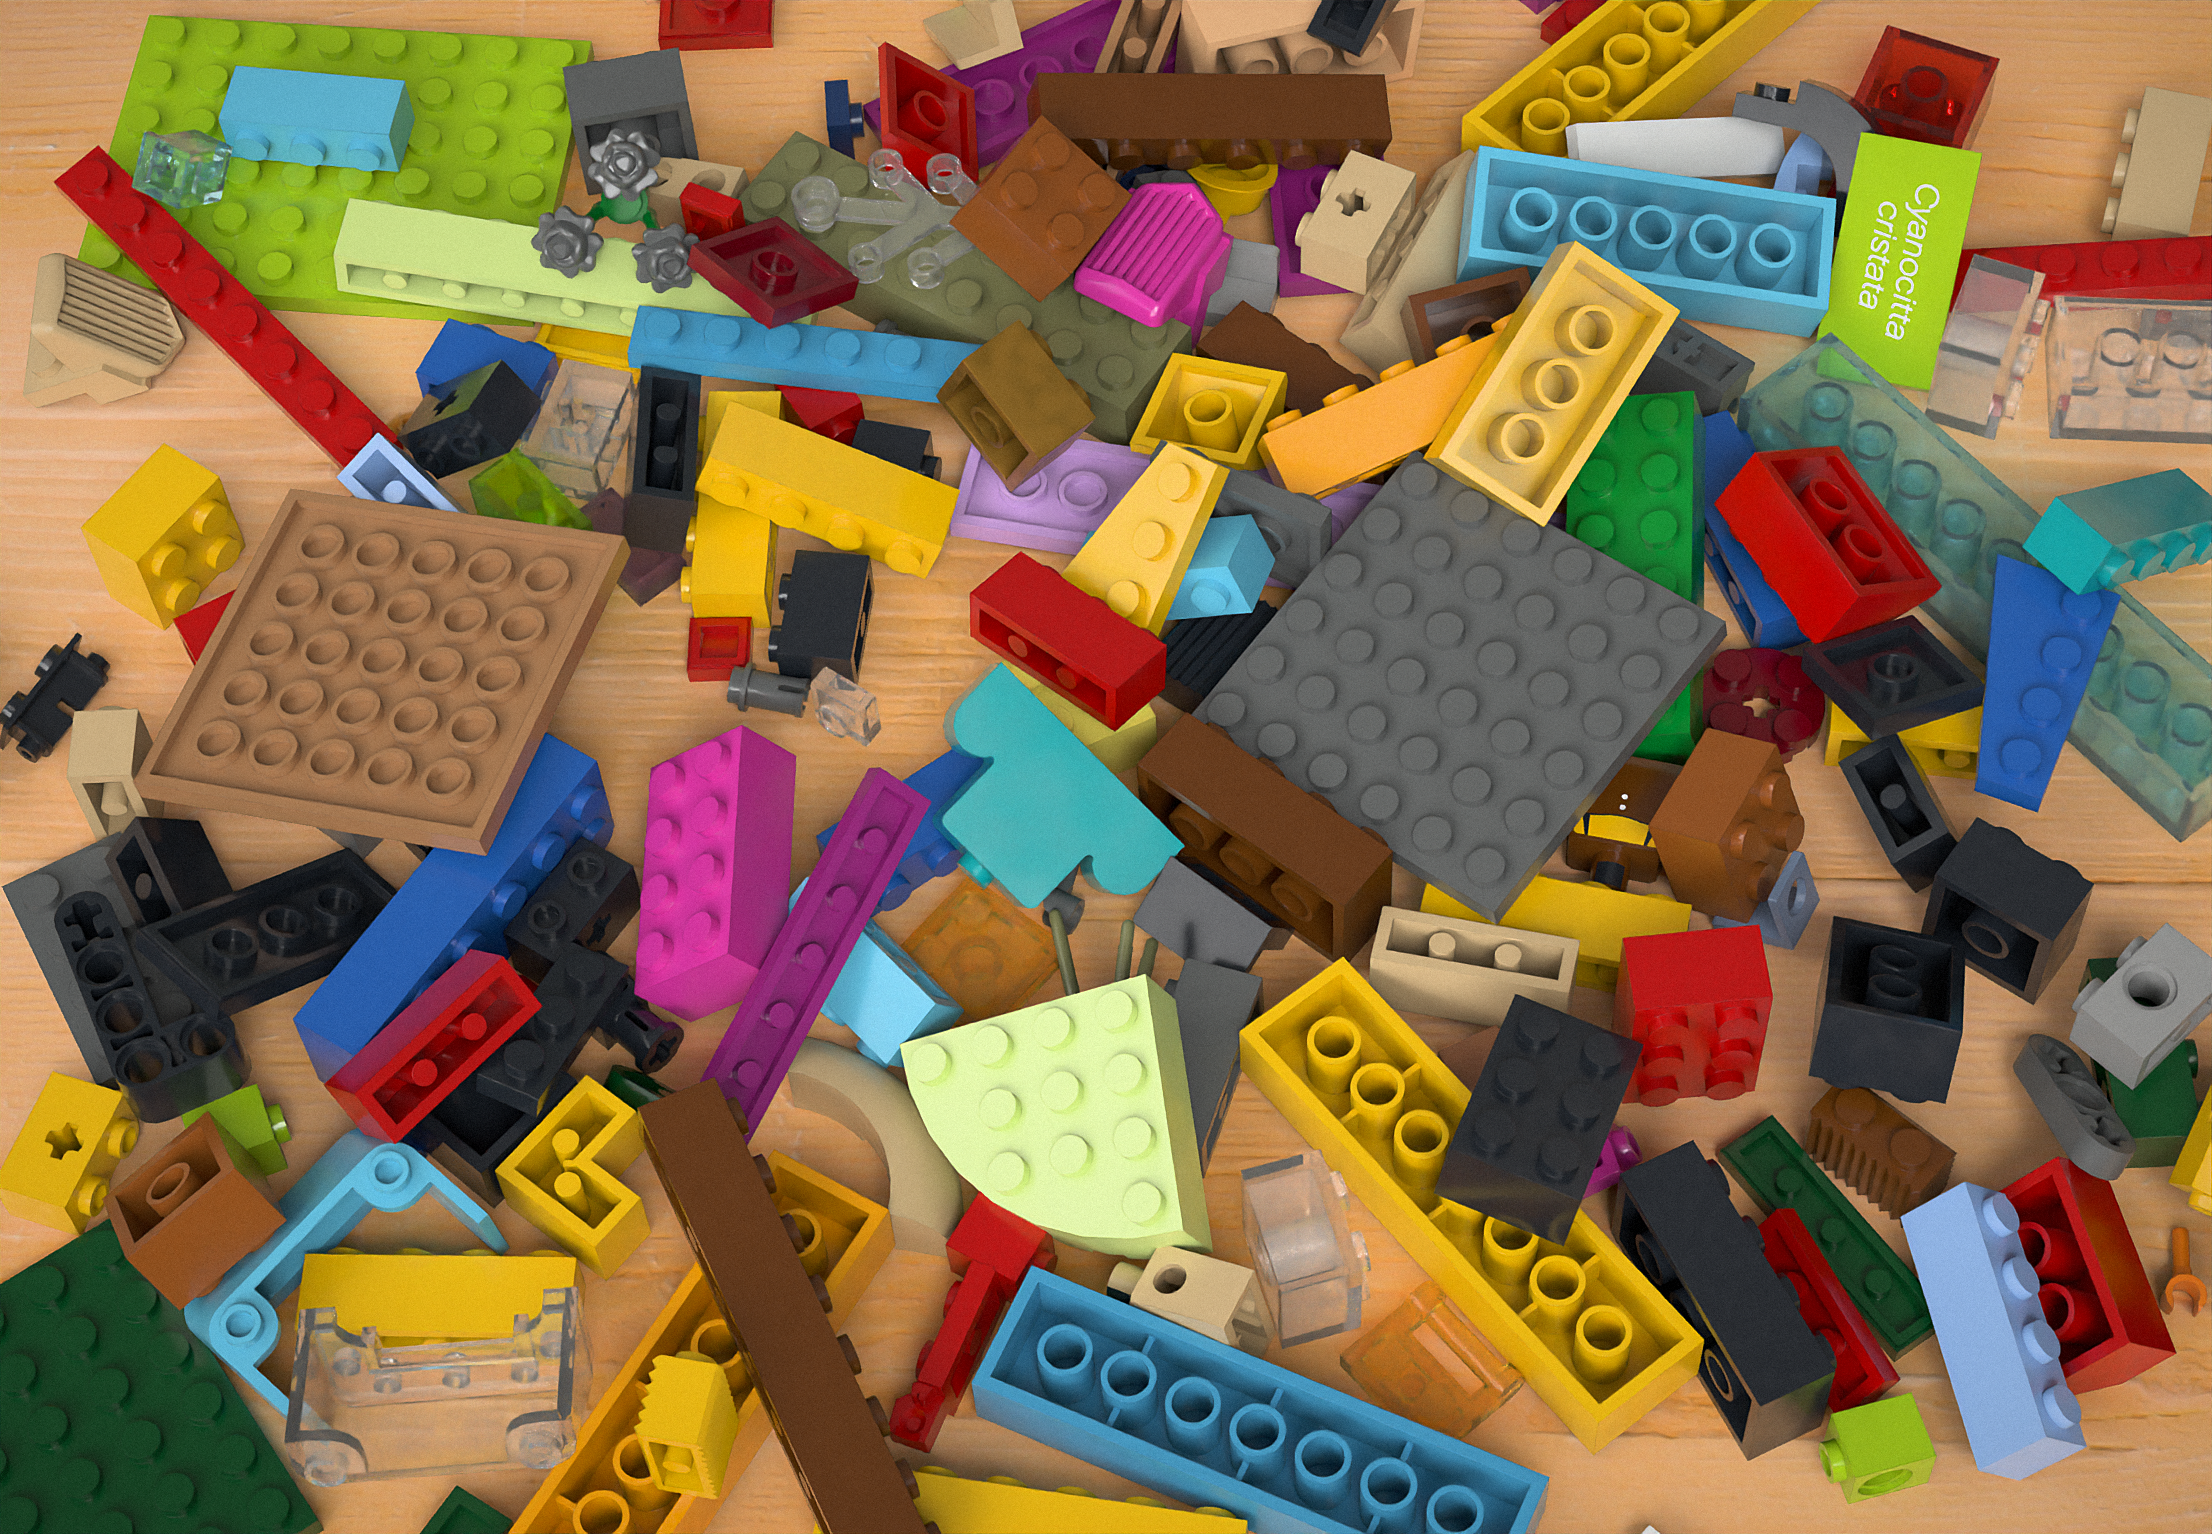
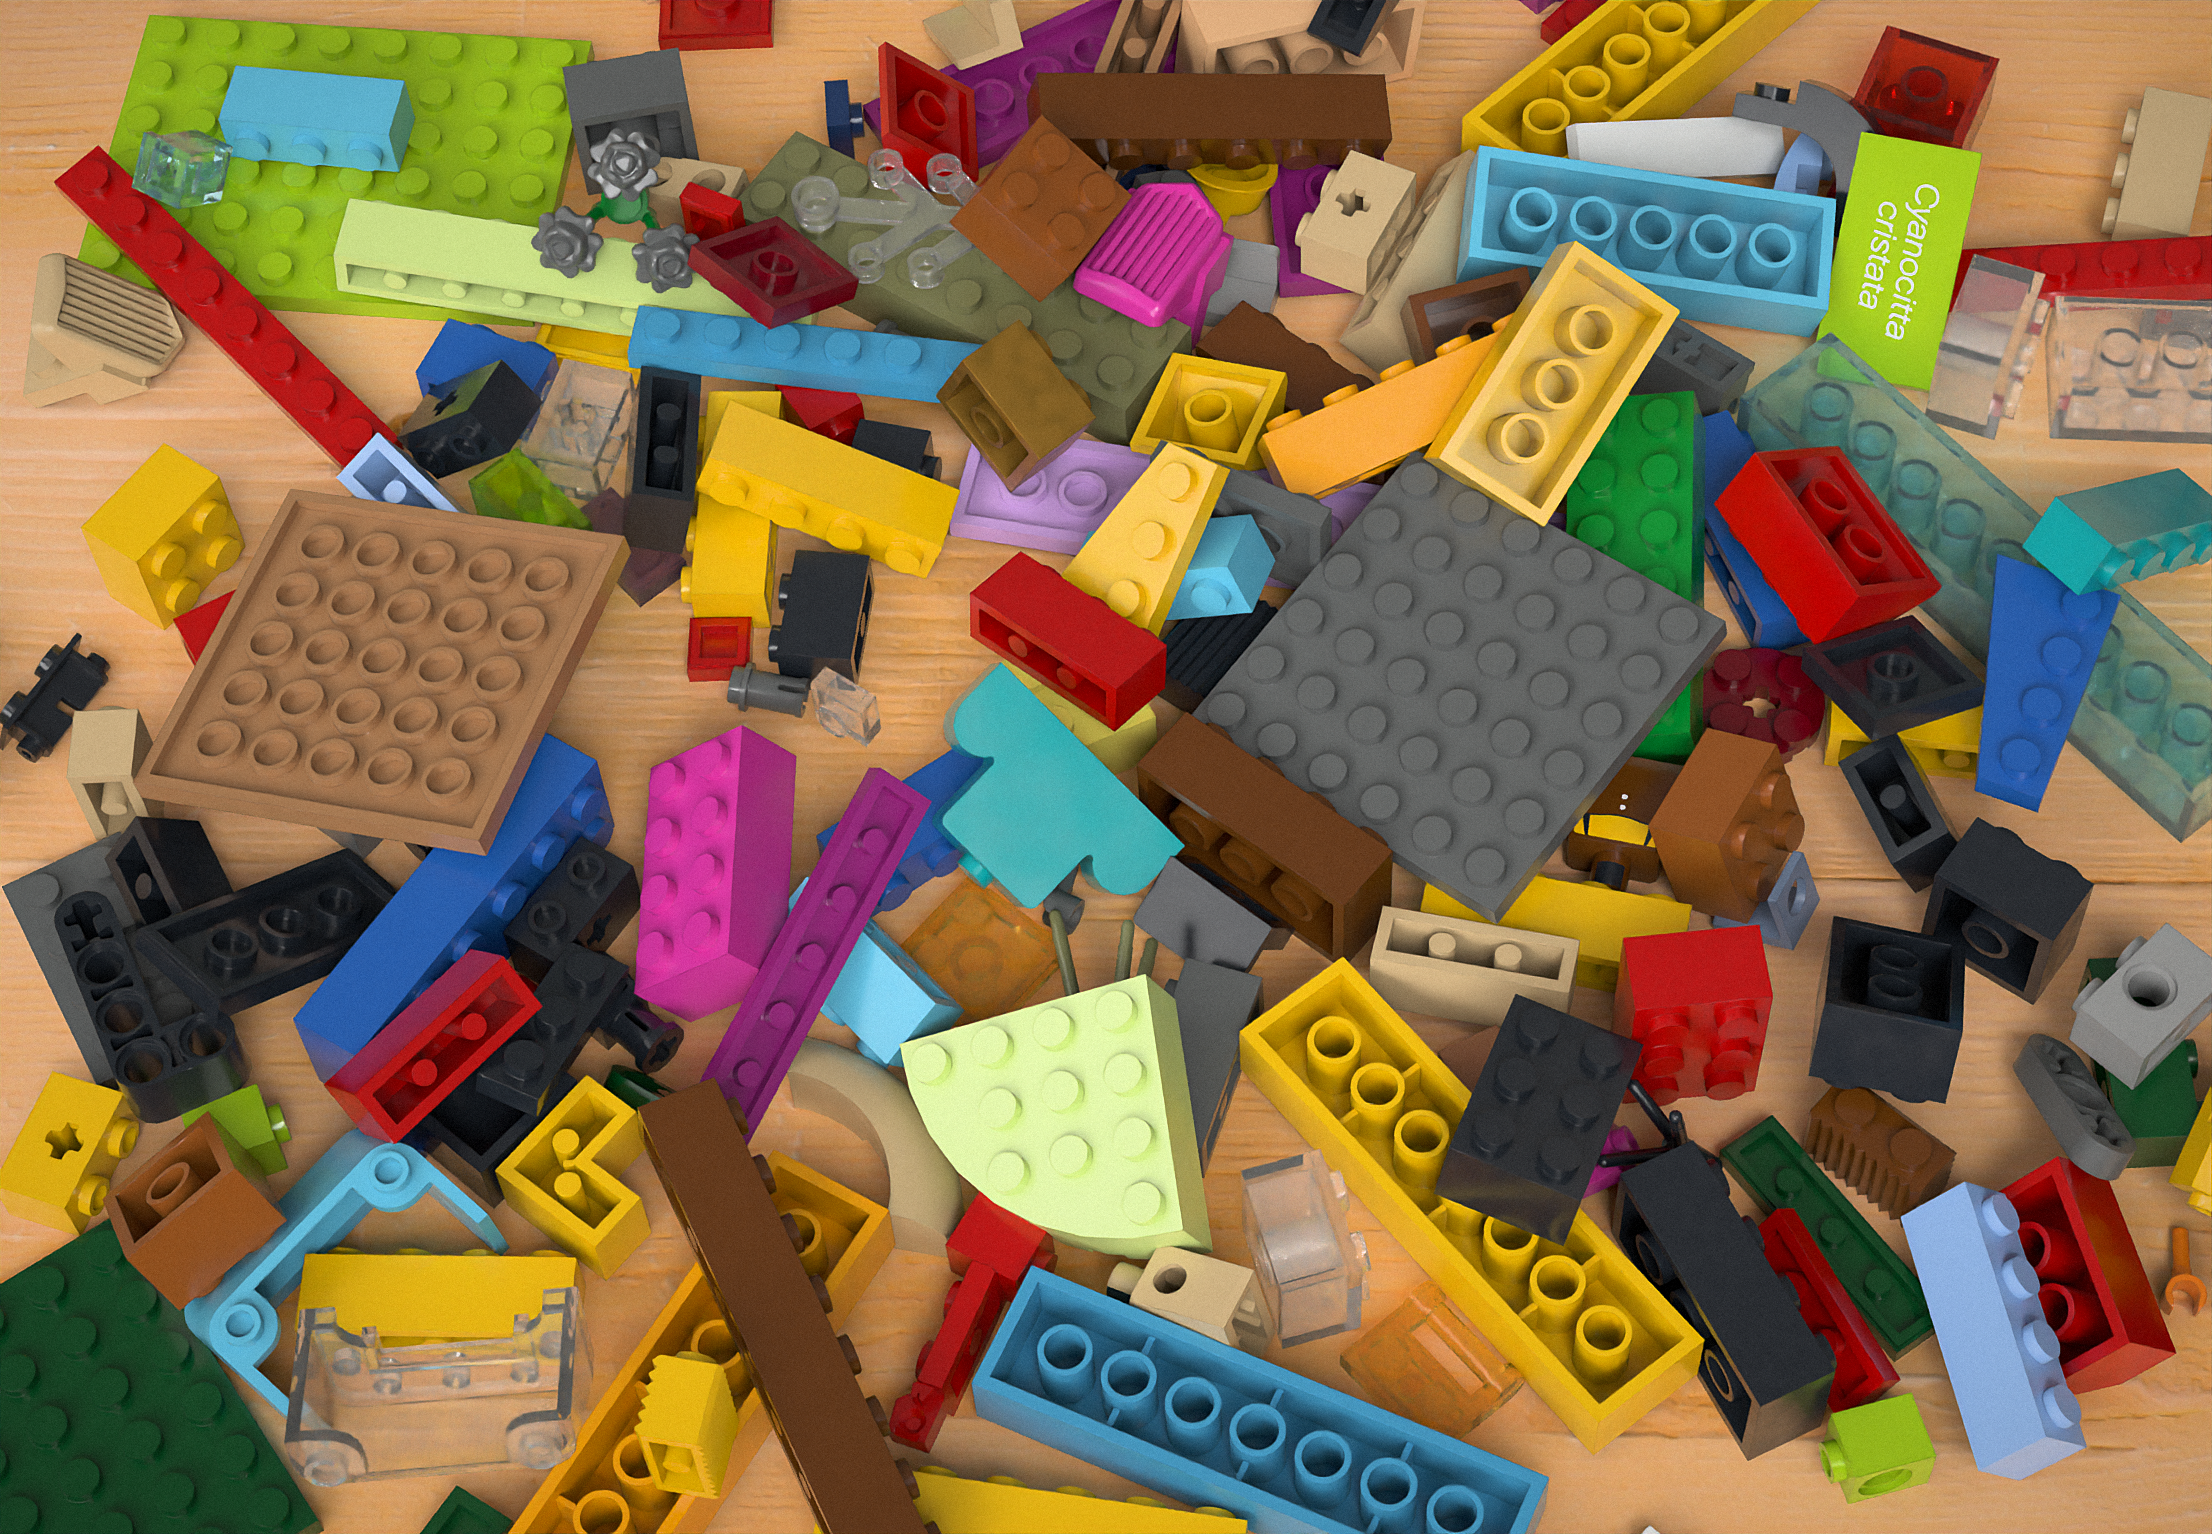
none -> black plant [1597,1079,1723,1168]

